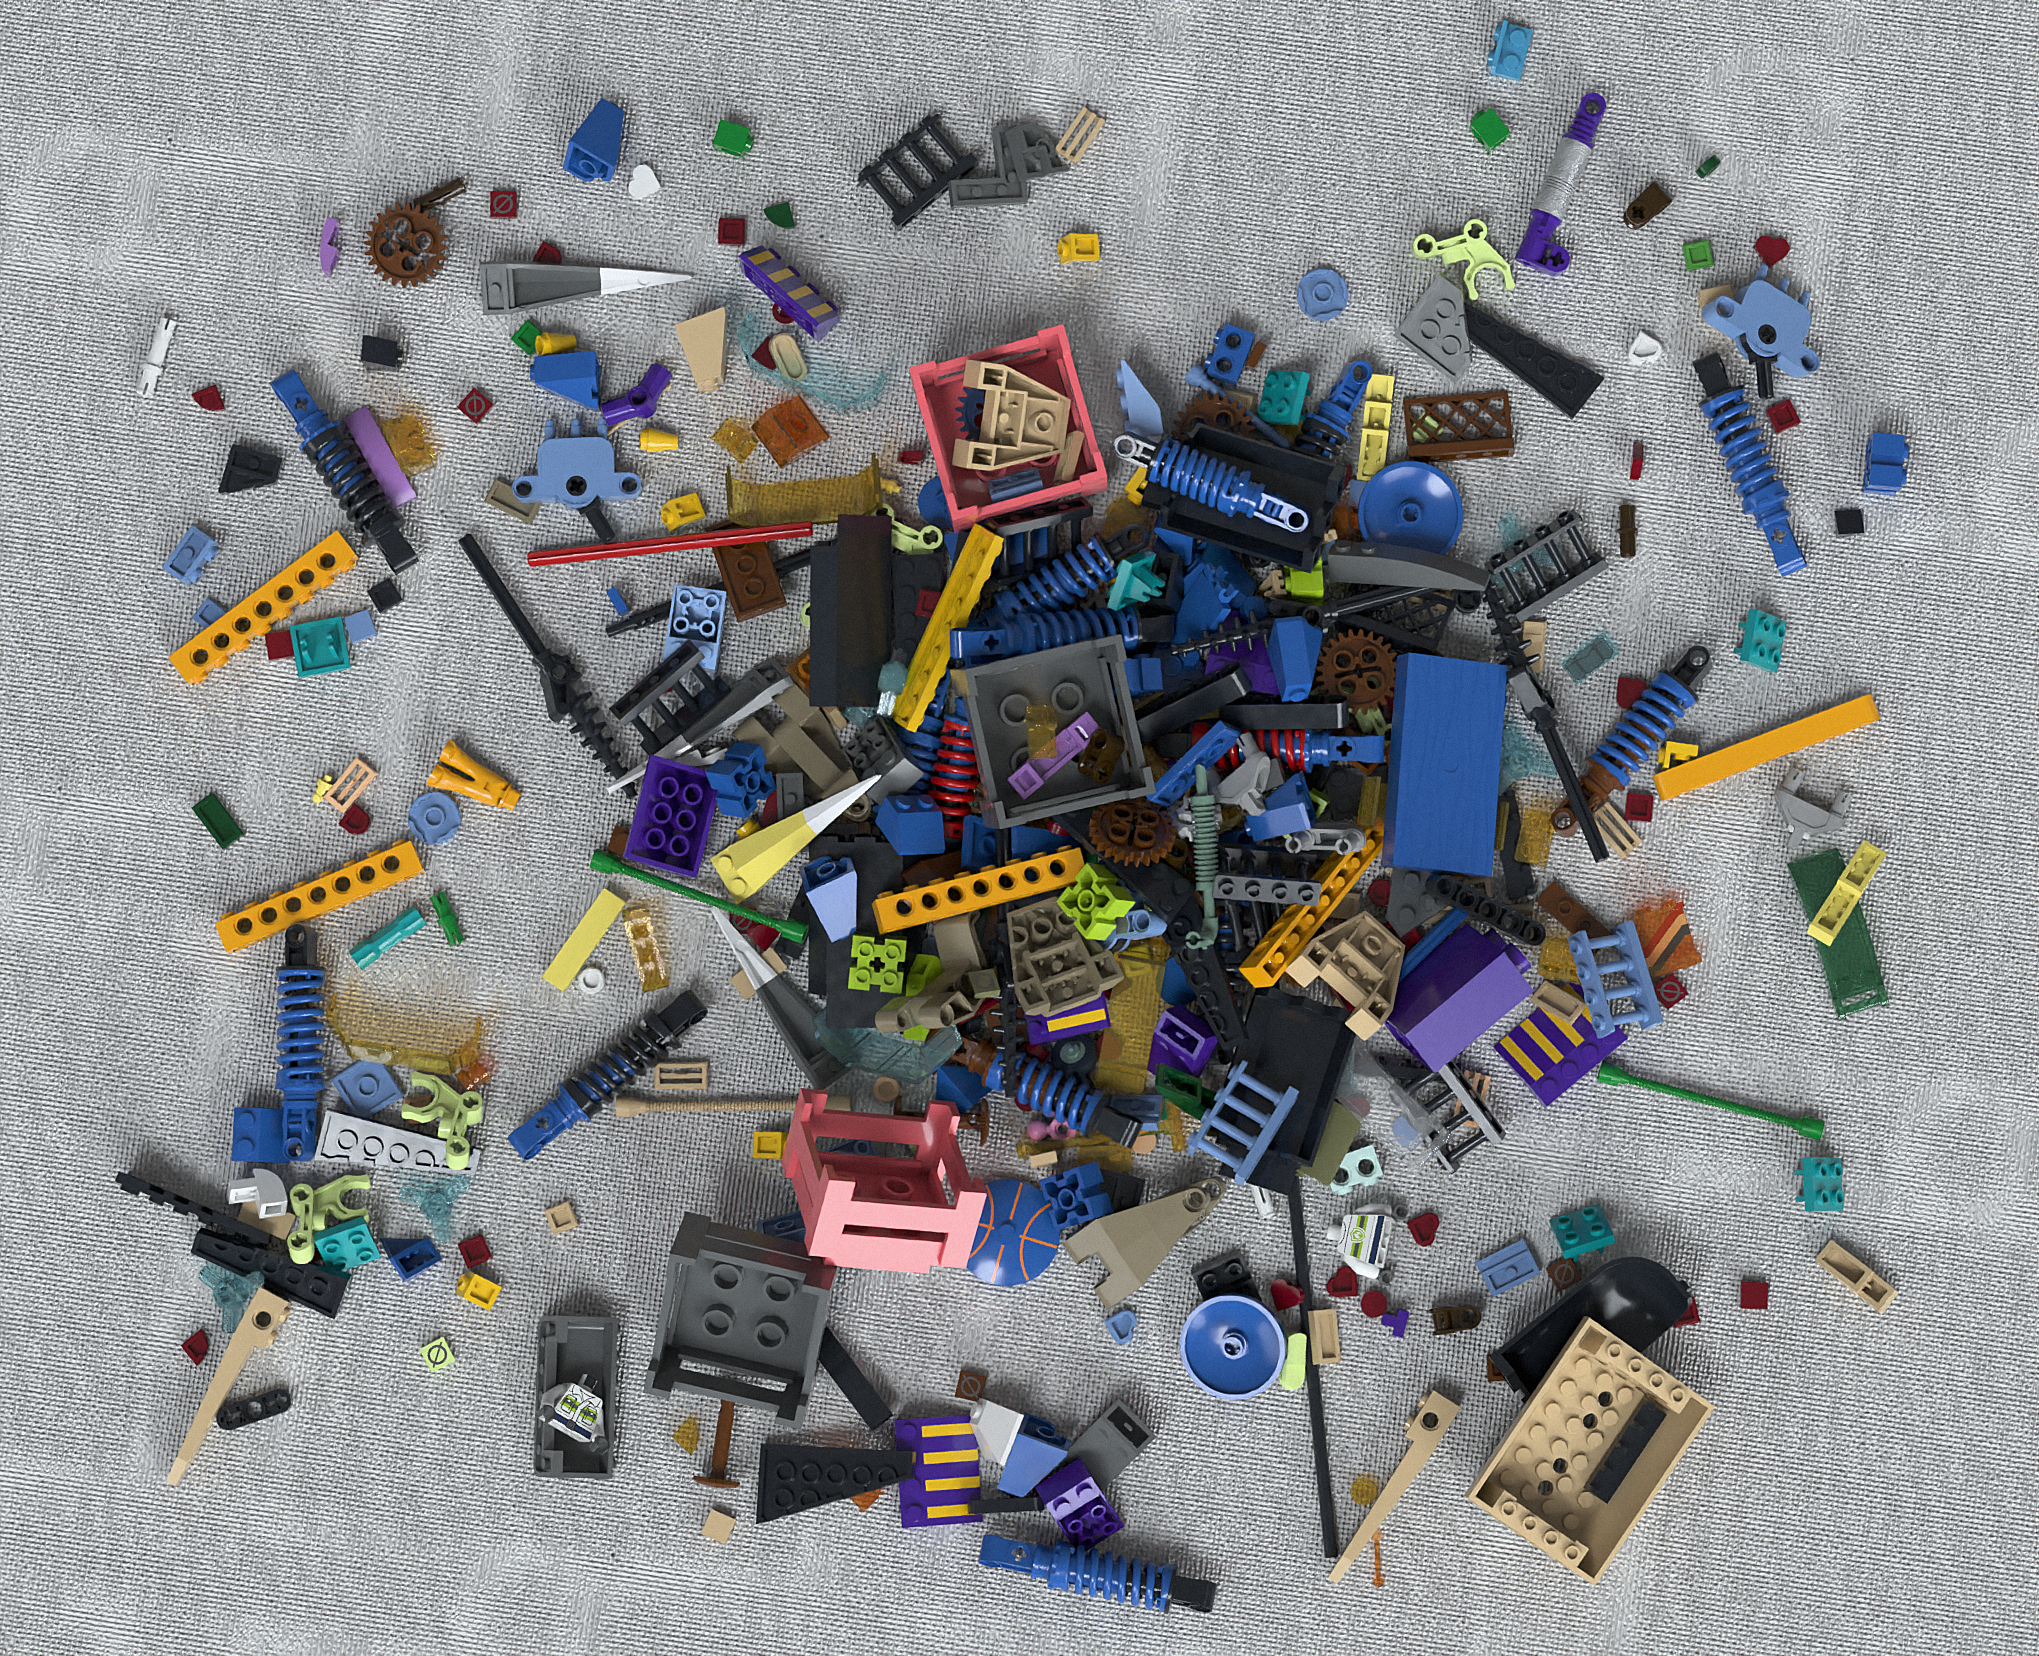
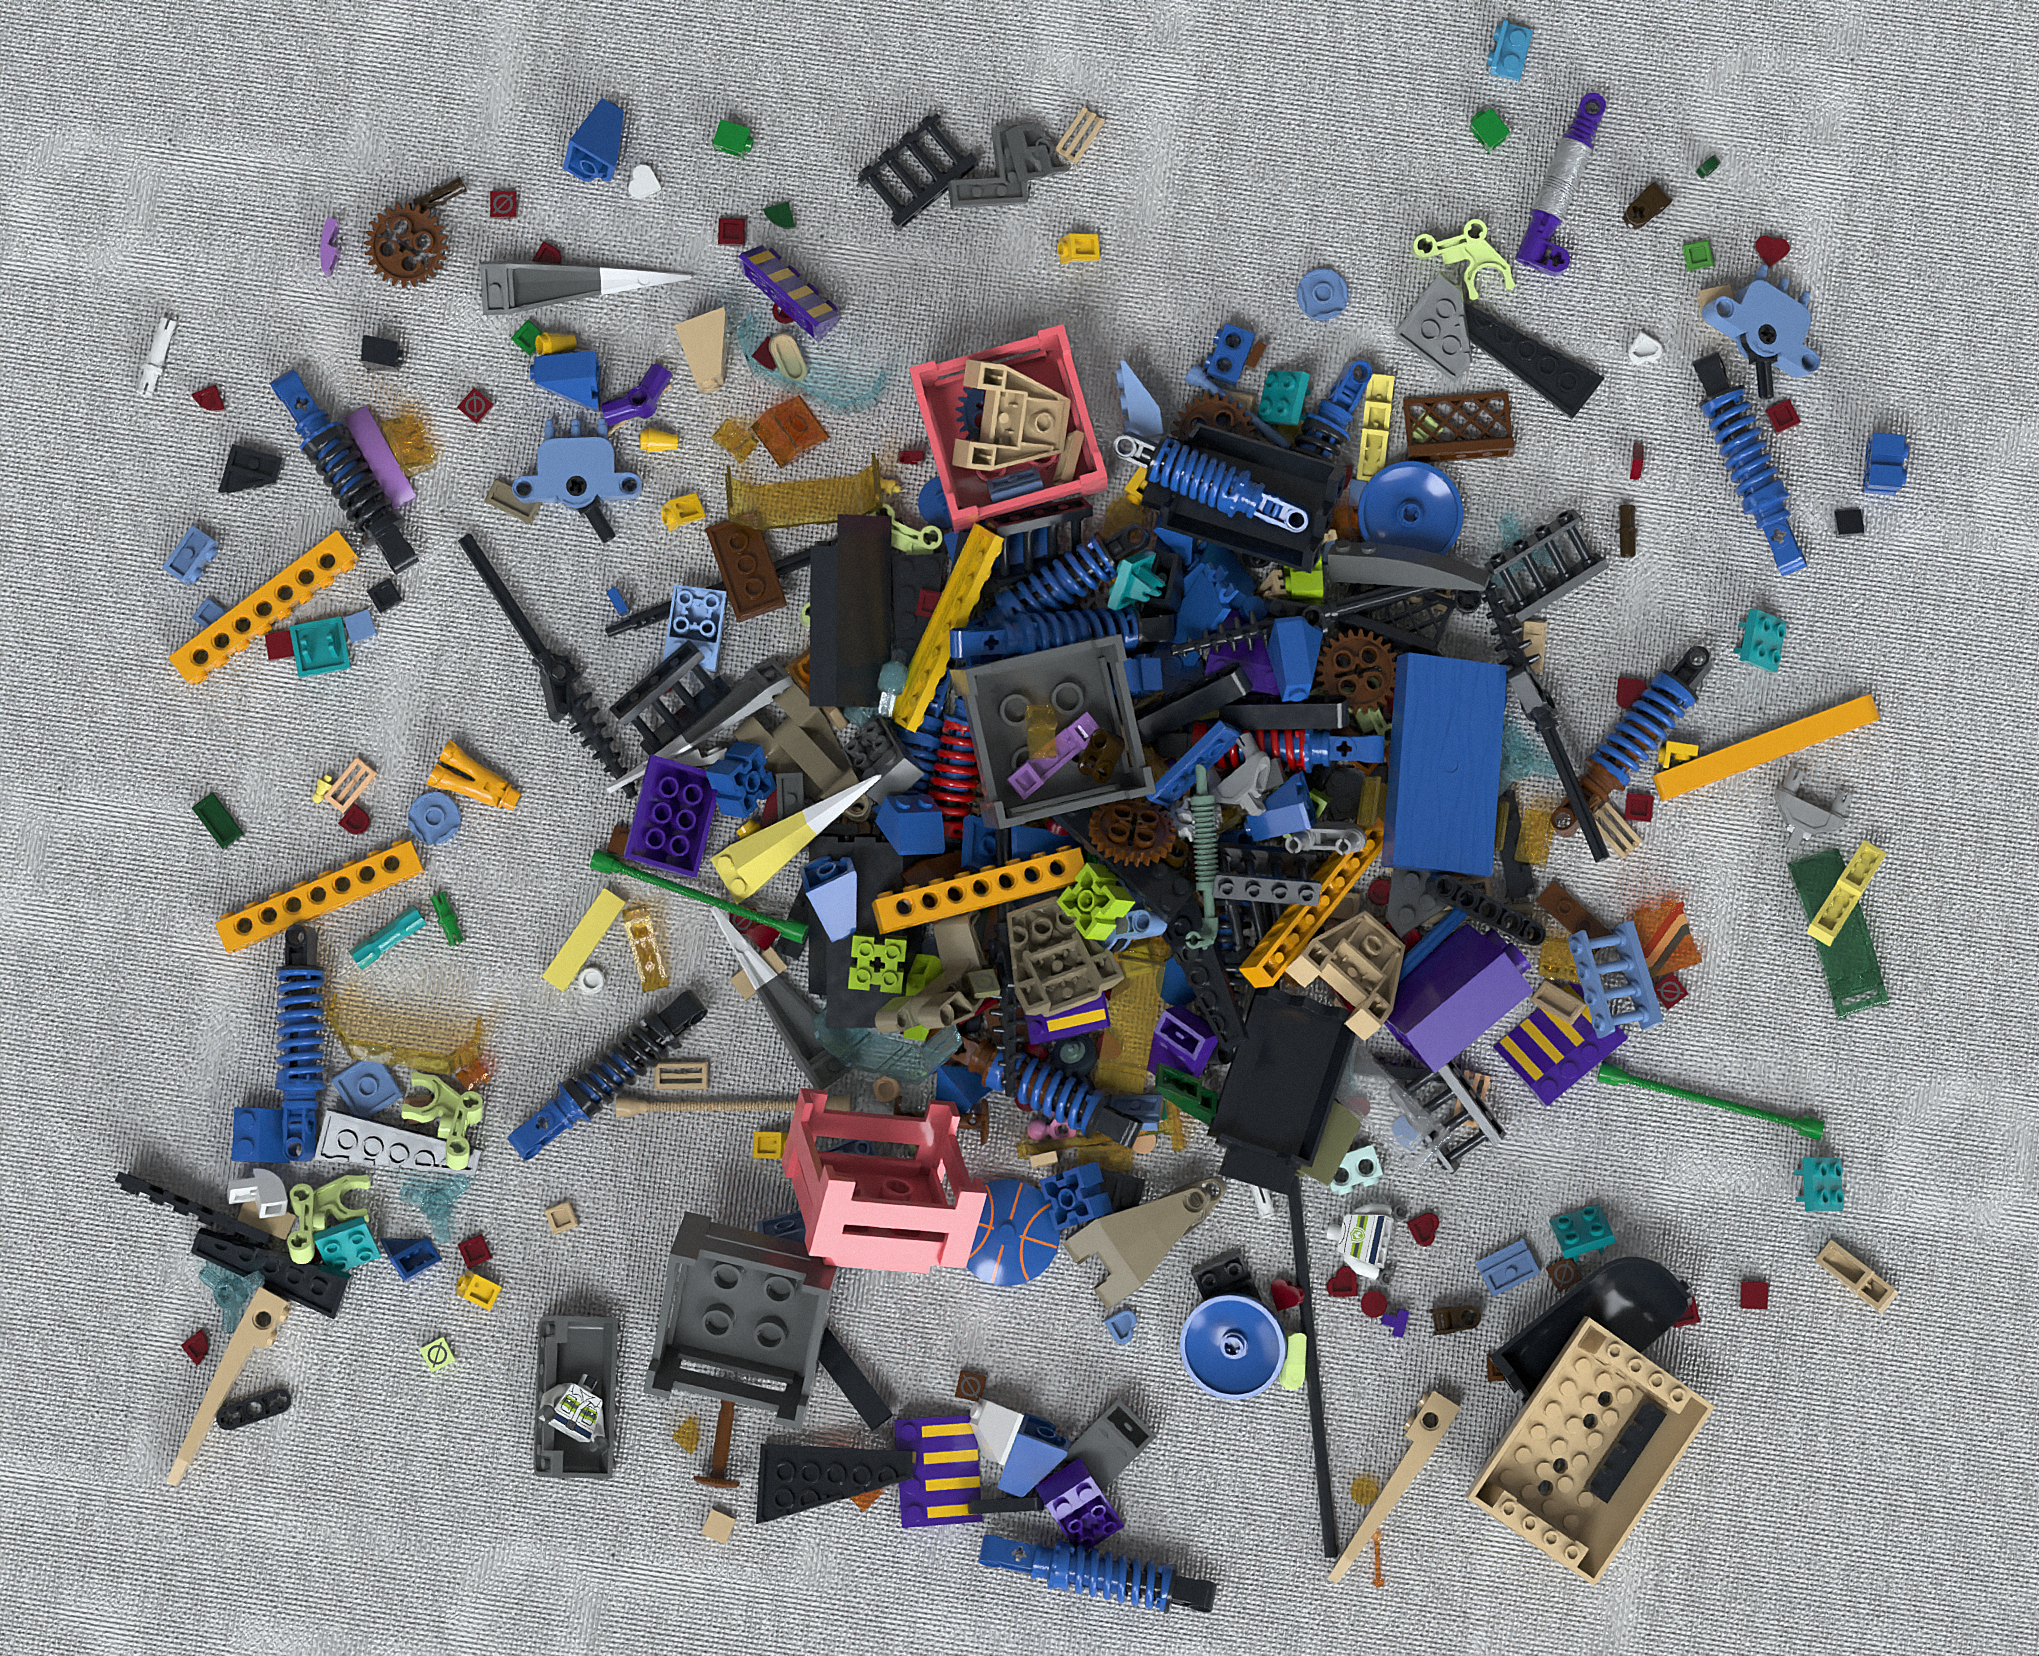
red axle [527,520,814,567] -> none
medium blue fence [1187,1060,1299,1186] -> none
tan tile [1308,1309,1341,1365] -> none
clear light blue tile [1561,632,1619,686] -> none

